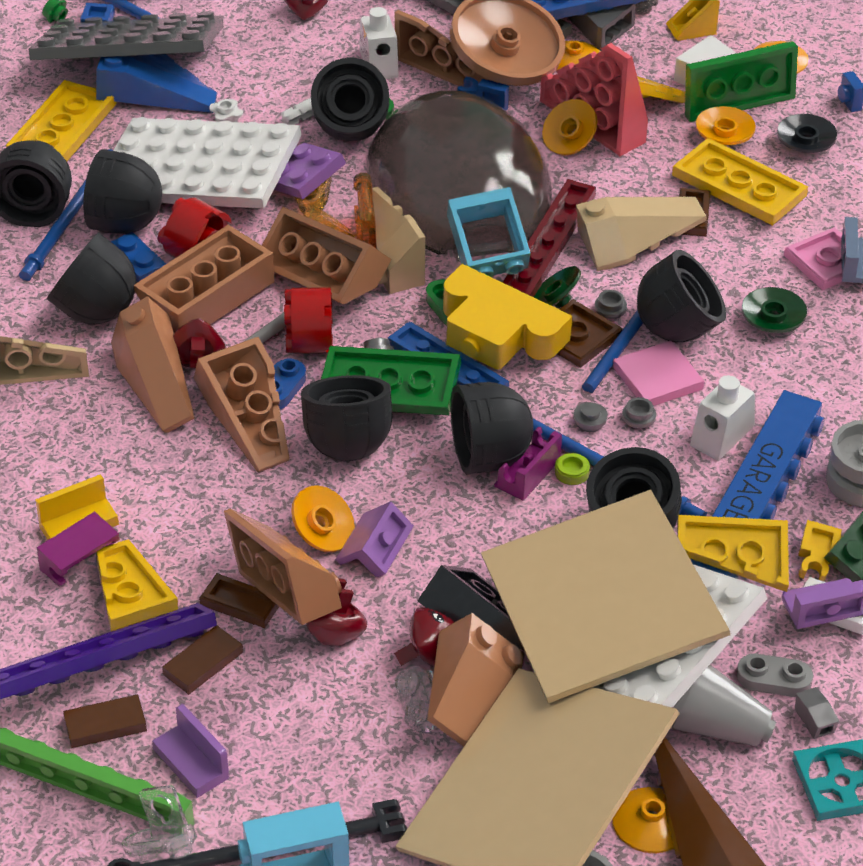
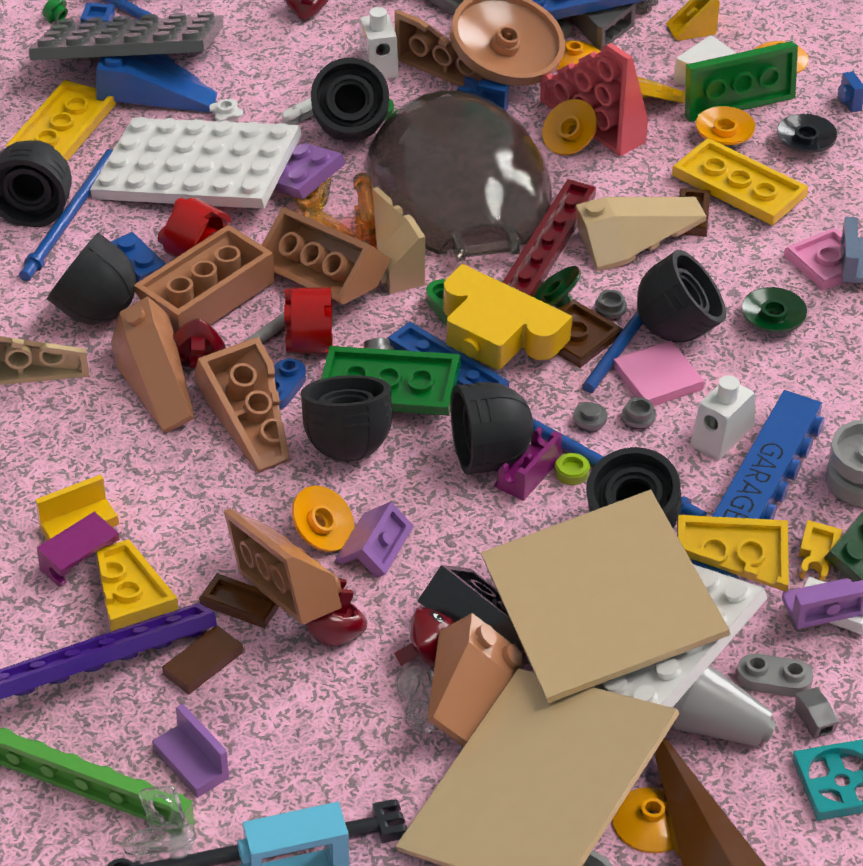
reddish brown tile [63,694,147,748] -> none
black piece [83,149,162,234] -> none
medium azure window [447,187,531,277] -> none

